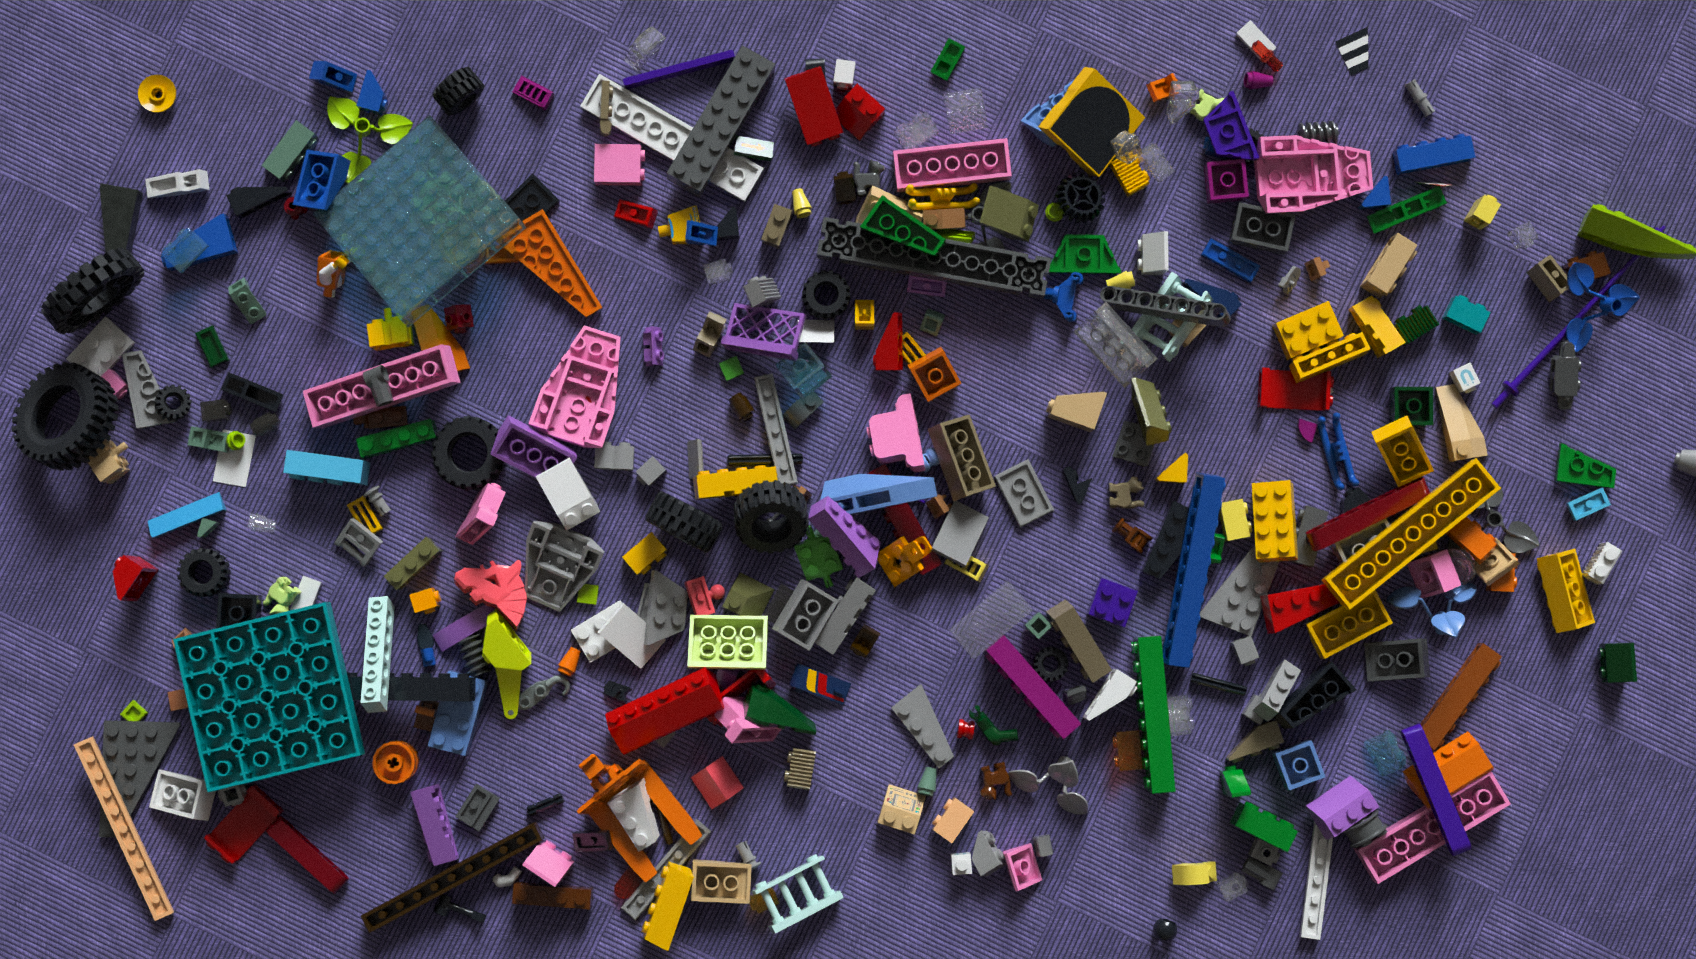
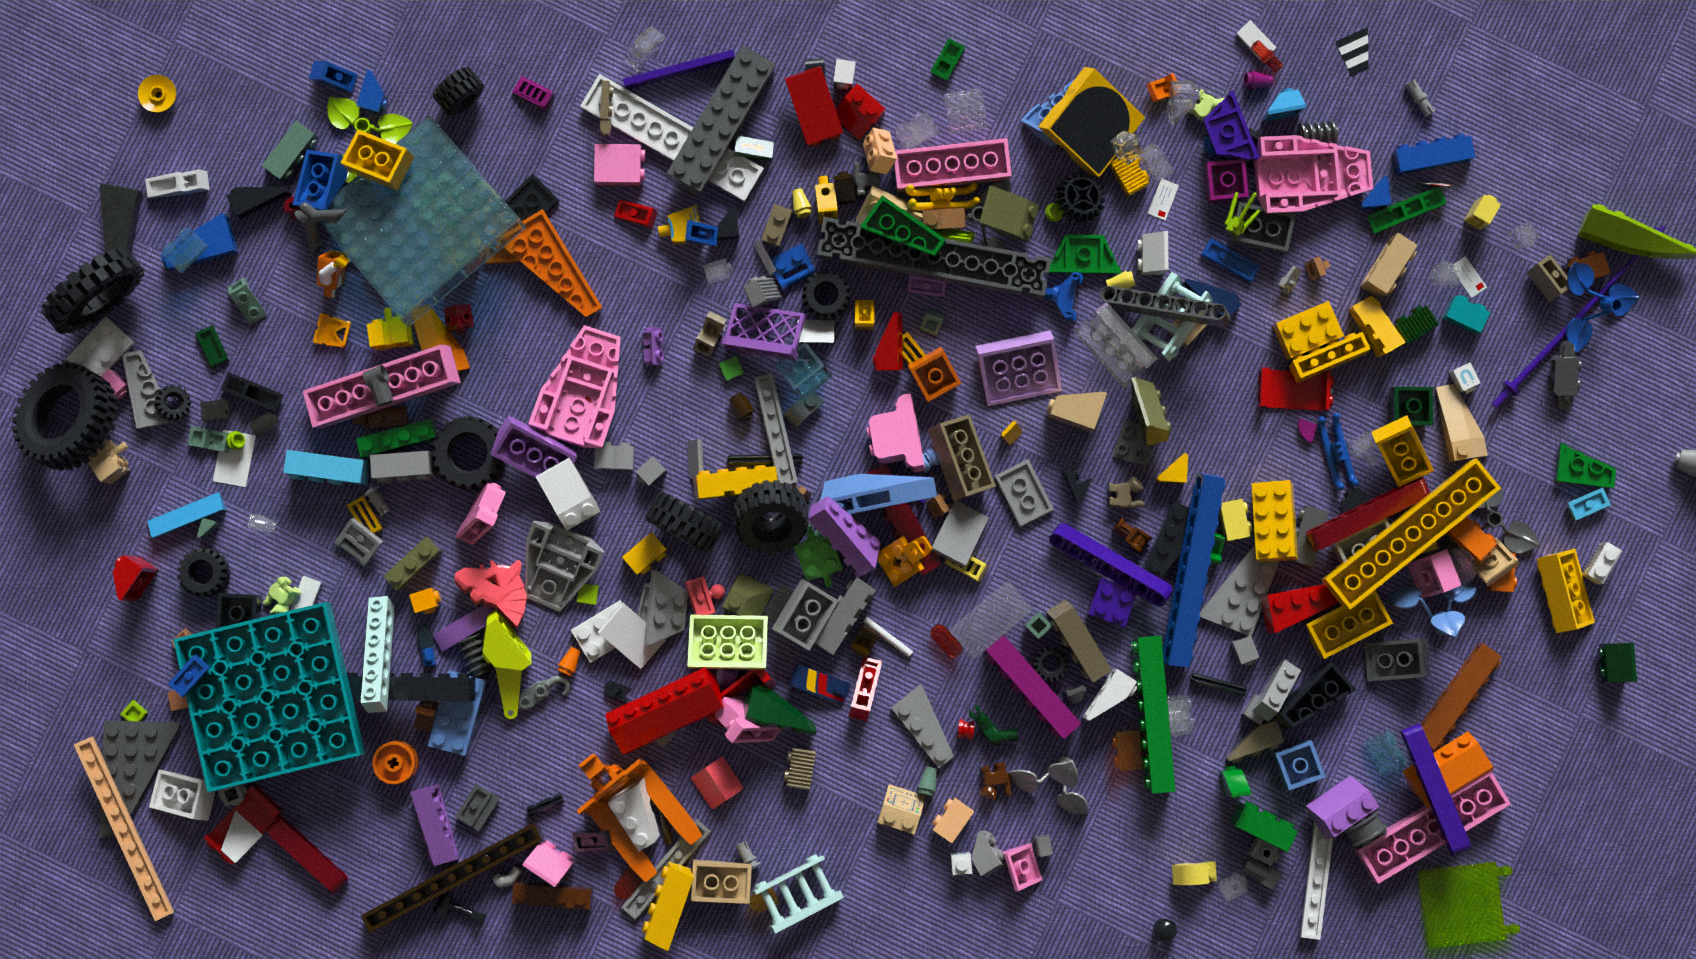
none -> blue plate [168,655,211,697]
none -> white sticker [221,811,263,863]
none -> dark grey piece [294,202,347,257]
none -> light orange piece [313,313,352,348]
none -> yellow brick [341,130,415,191]
none -> light grey brick [370,451,436,484]
none -> white sticker [754,238,776,275]
none -> blue plate [770,244,816,291]
none -> yellow torso [815,176,838,224]
none -> slope [848,657,882,721]
none -> light nougat brick [863,128,897,174]
none -> white bar [863,617,913,658]
none -> clear red tile [930,624,963,658]
none -> lavender slope [975,331,1062,406]
none -> yellow slope [1000,421,1023,445]
none -> dark purple beam [1049,523,1173,607]
none -> white sticker [1148,178,1179,220]
none -> lime plant [1224,192,1260,236]
none -> dark azure slope [1262,88,1306,122]
none -> clear brick [1346,431,1379,467]
none -> clear neon green plate [1417,861,1520,949]
none -> clear brick [1430,261,1461,288]
none -> white sticker [1450,256,1487,298]

